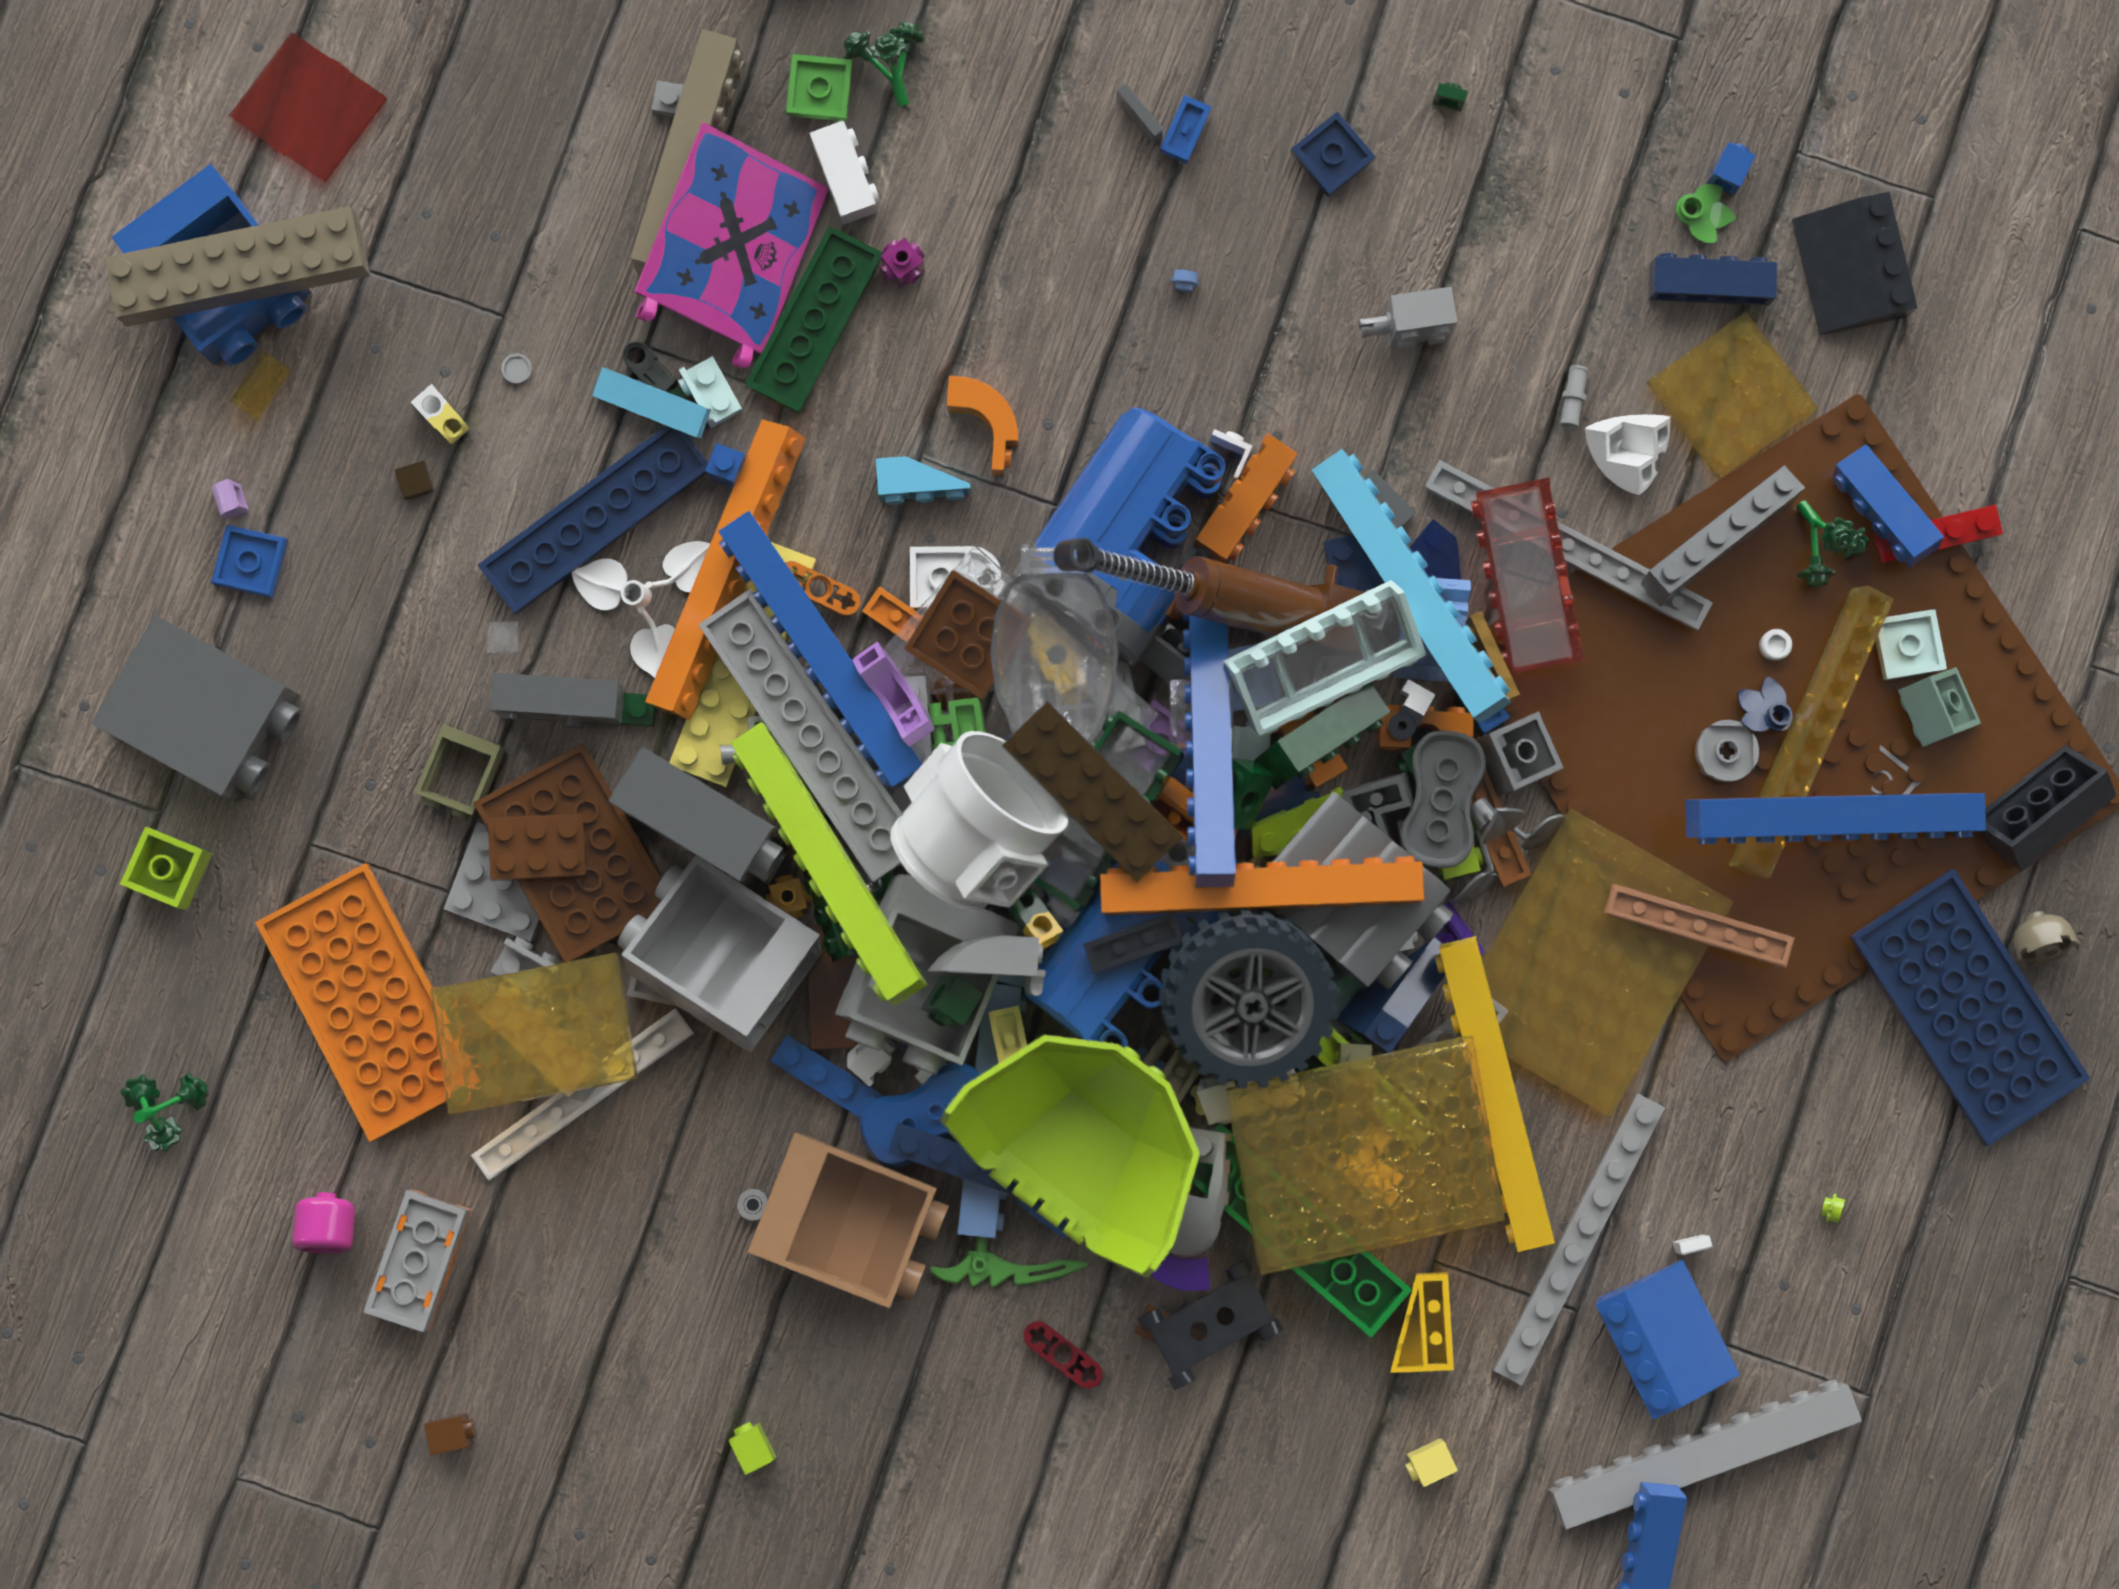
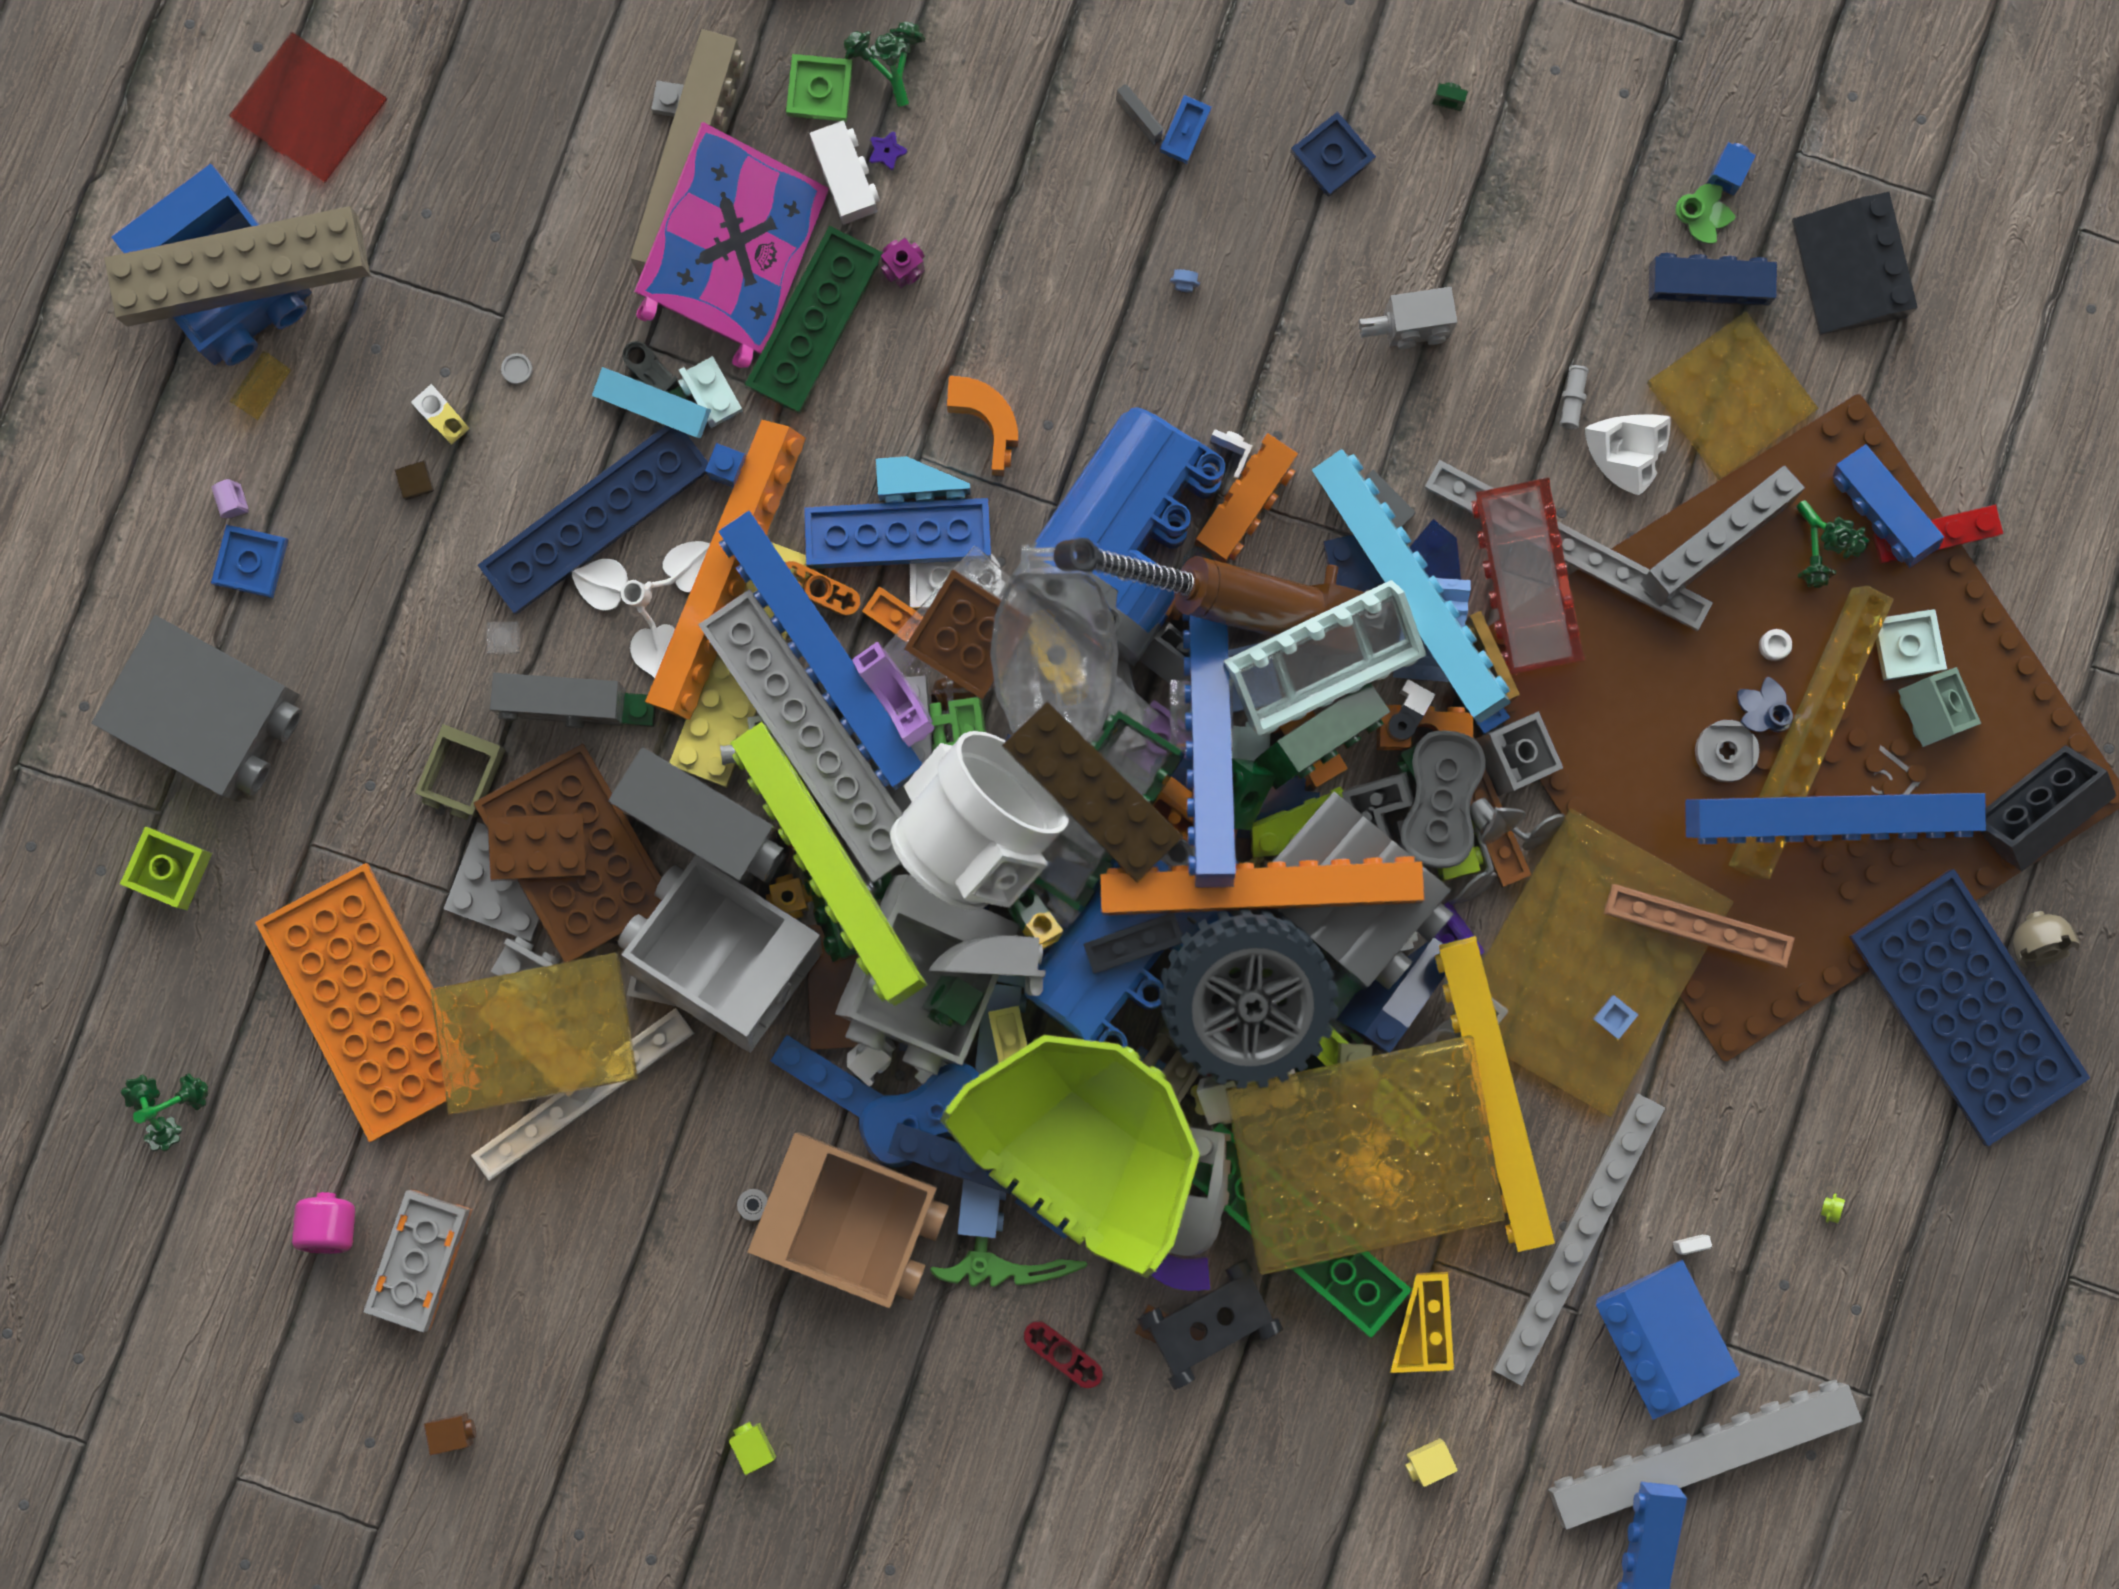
none -> blue plate [804,498,991,569]
none -> dark purple plate [869,131,908,170]
none -> medium blue plate [1593,995,1638,1039]

